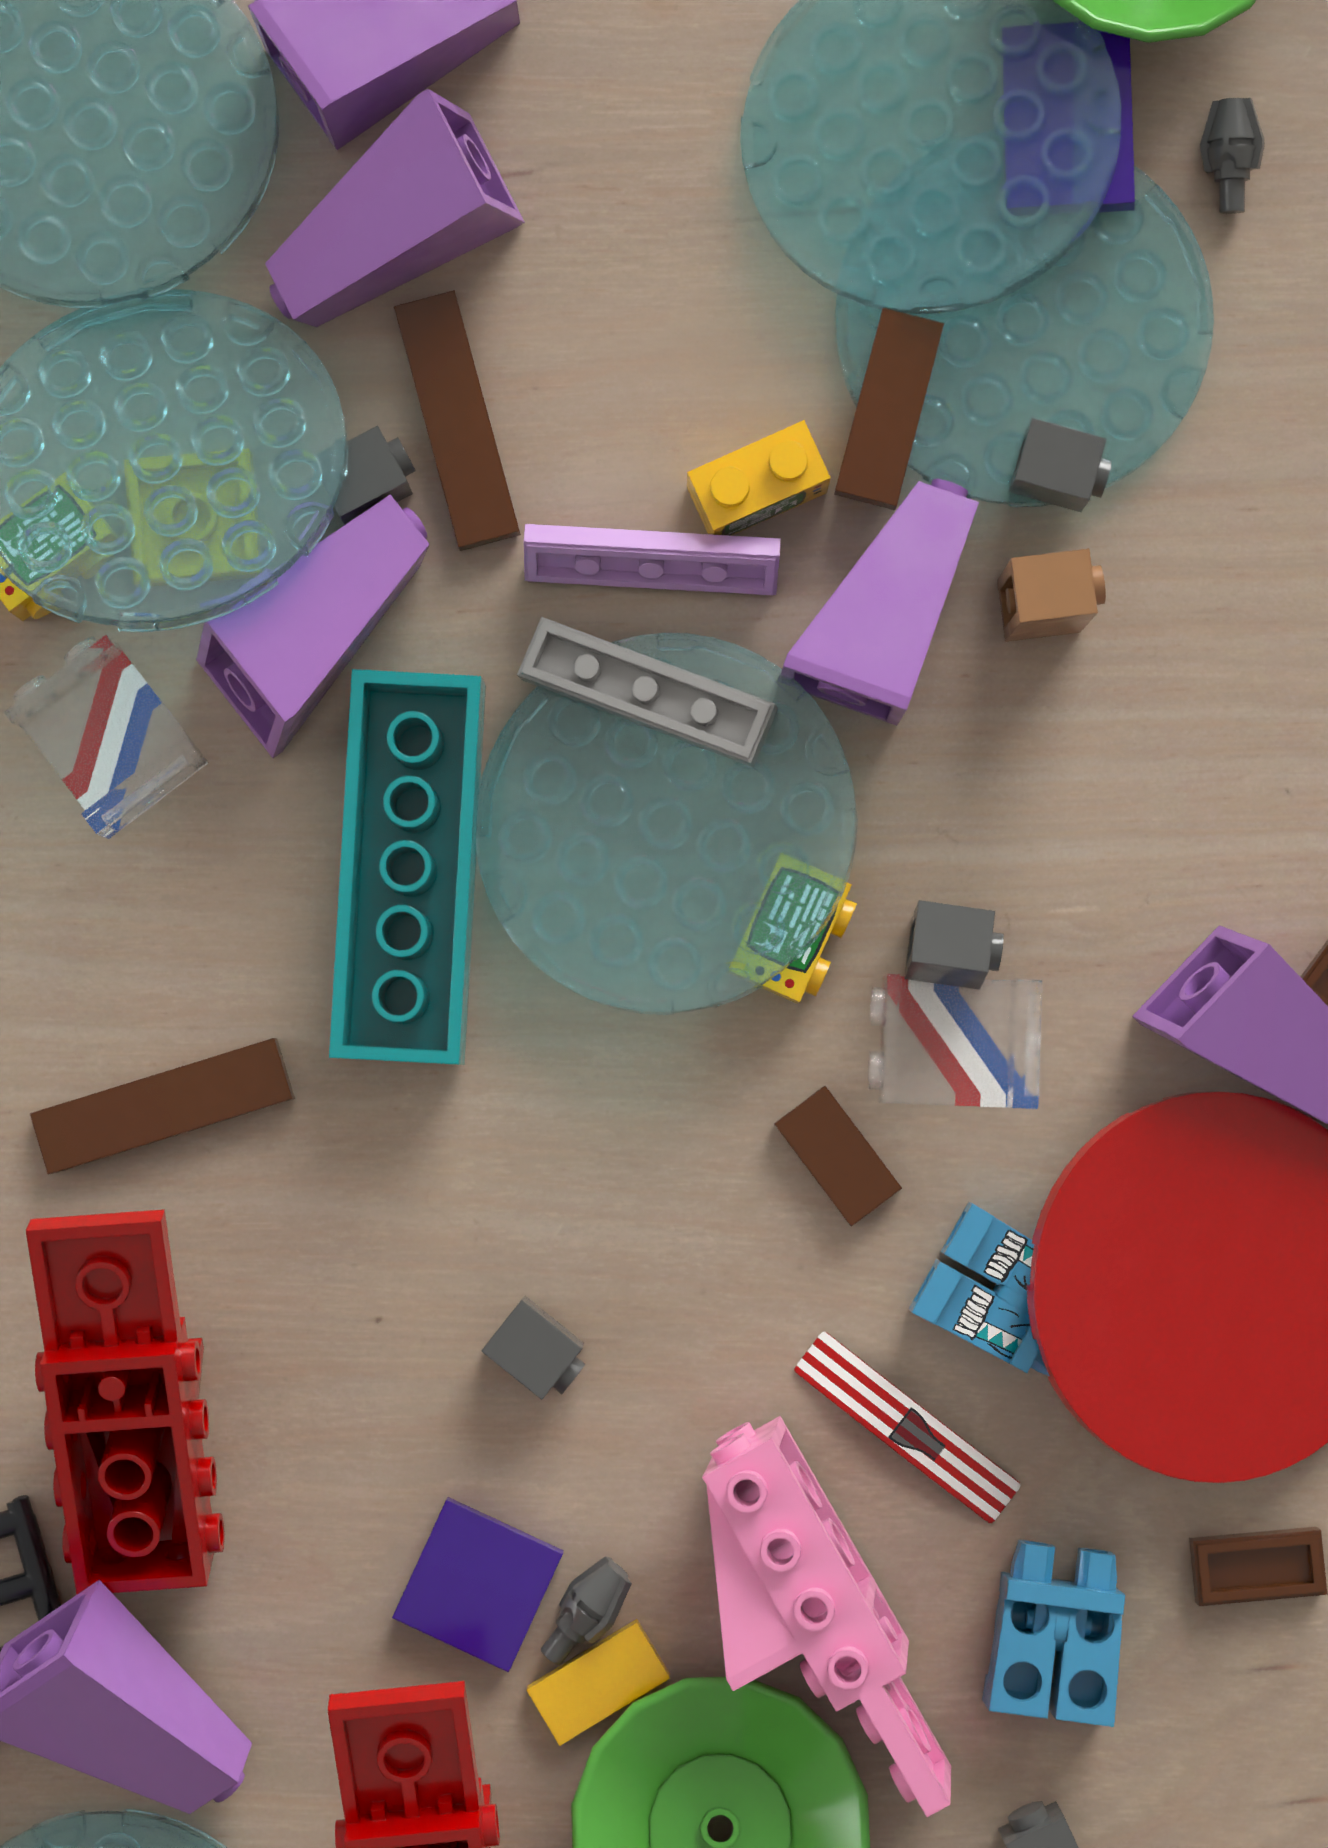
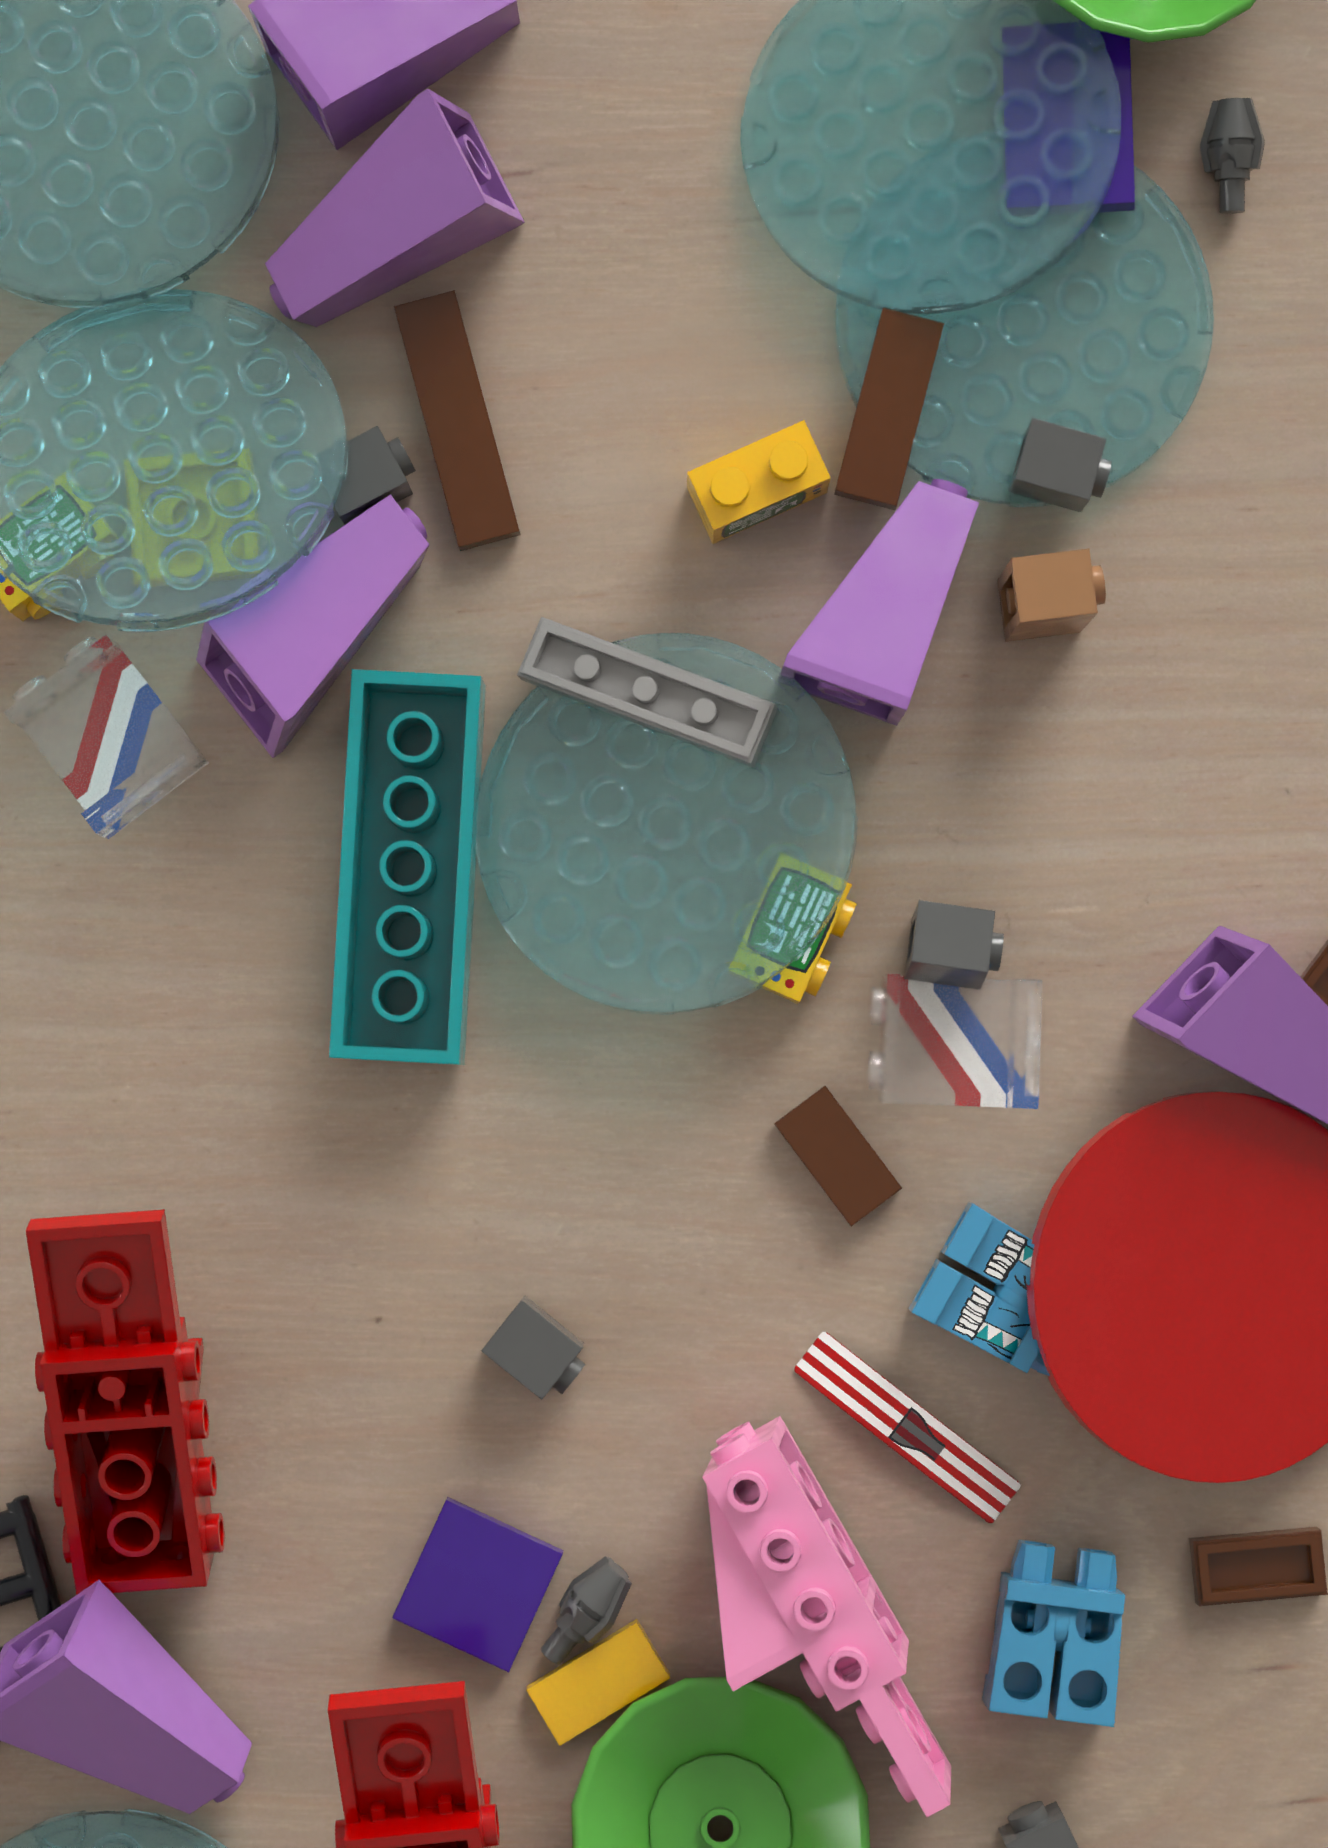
reddish brown tile [30,1038,295,1175] -> none
lavender tile [524,524,780,595] -> none

